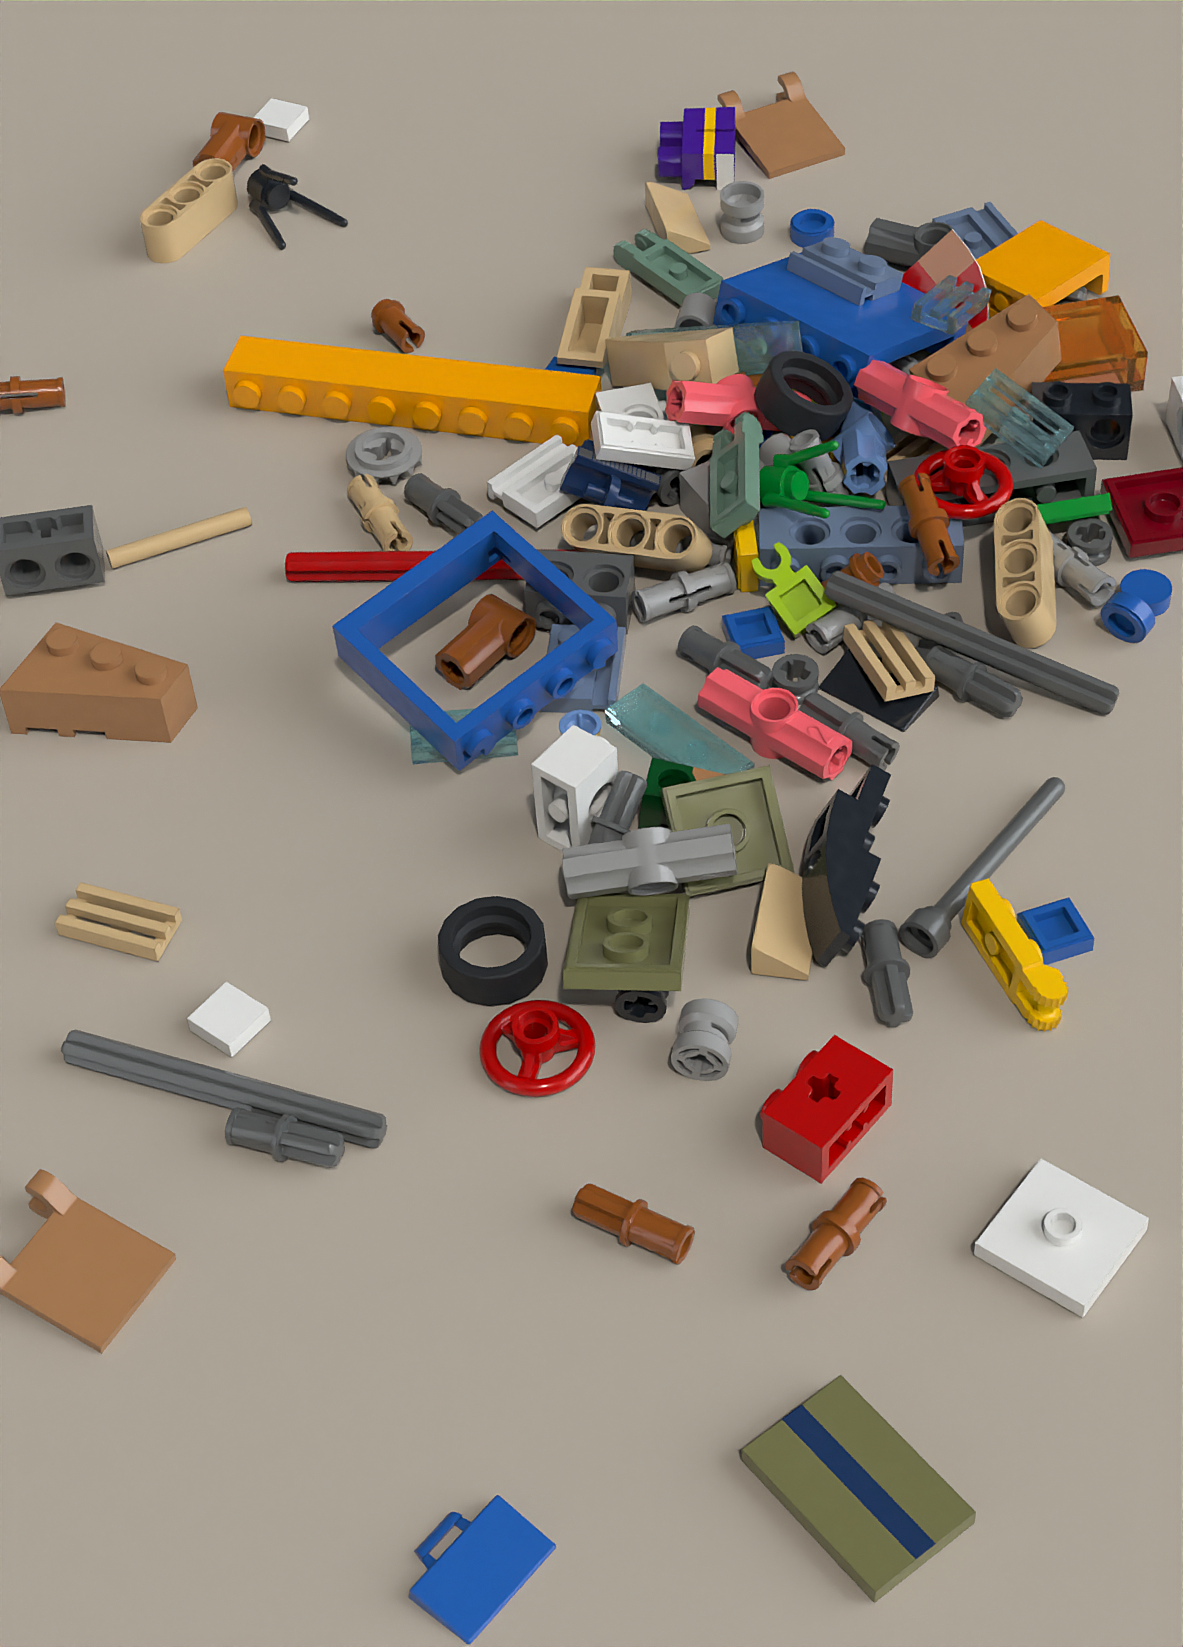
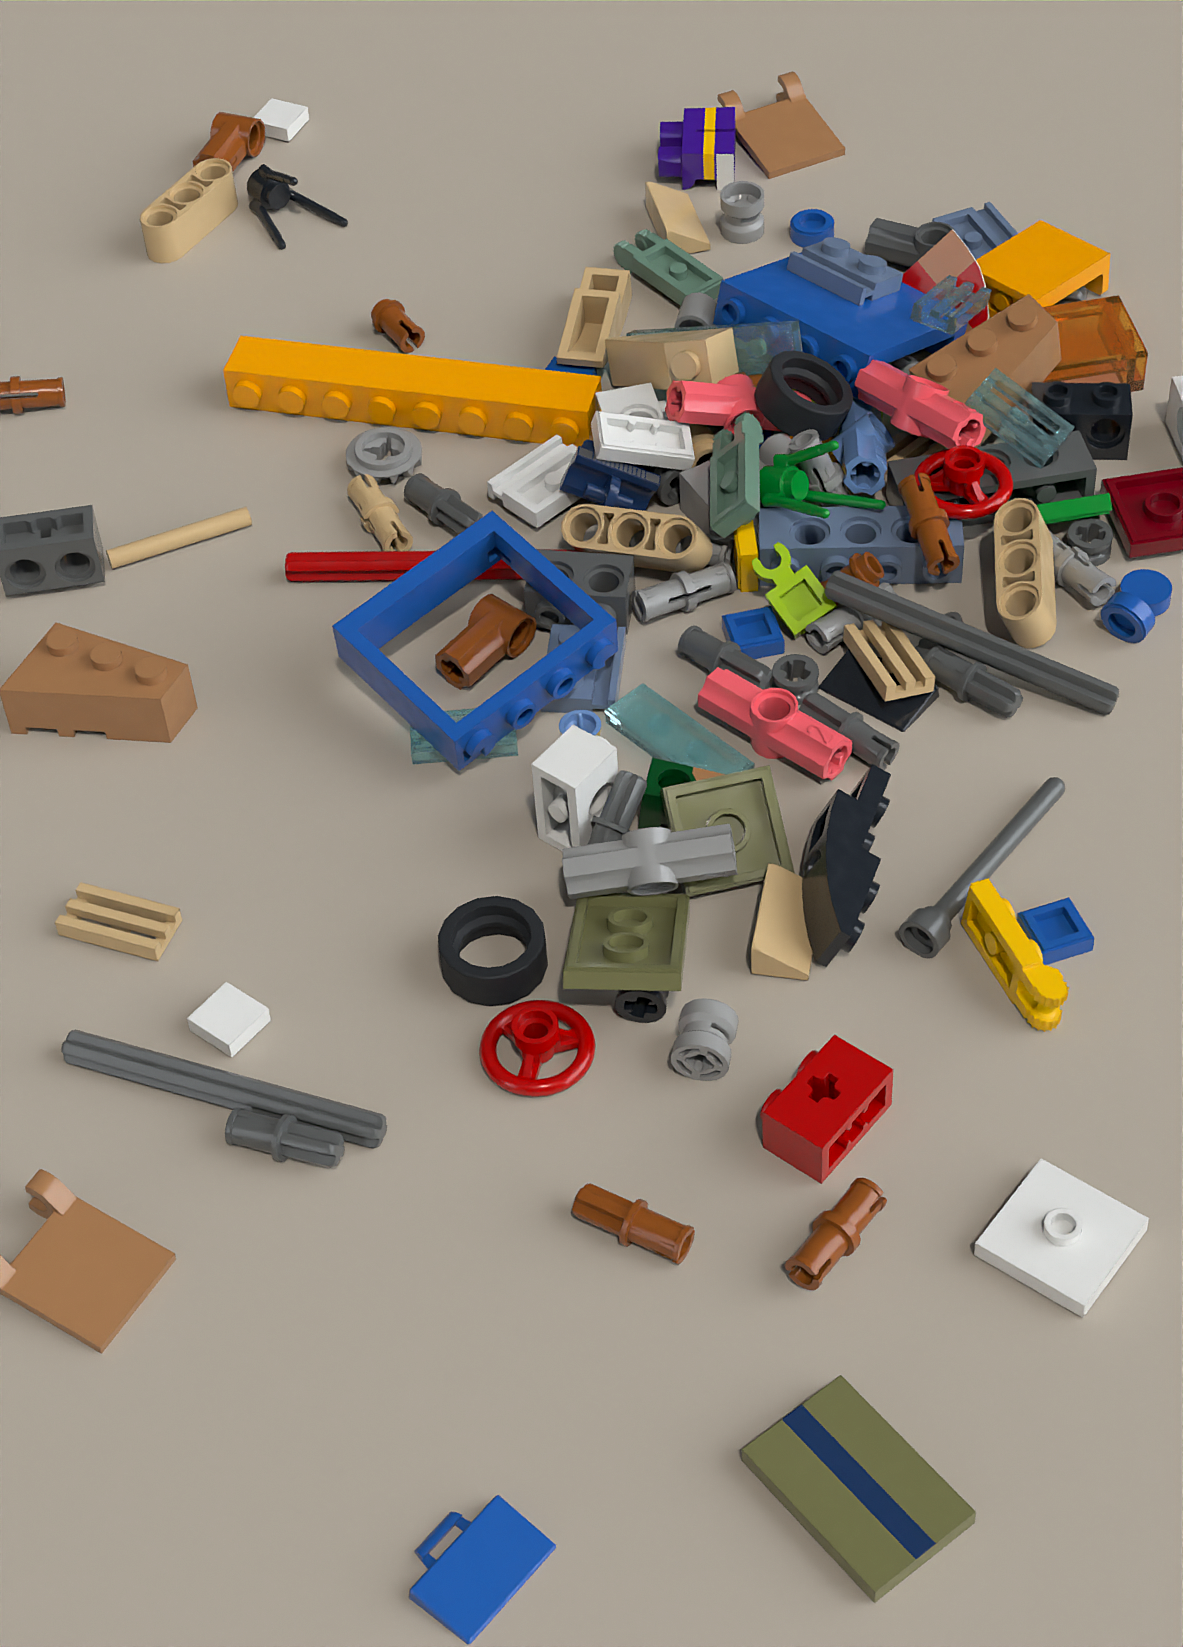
dark grey axle [861,919,913,1027] -> none

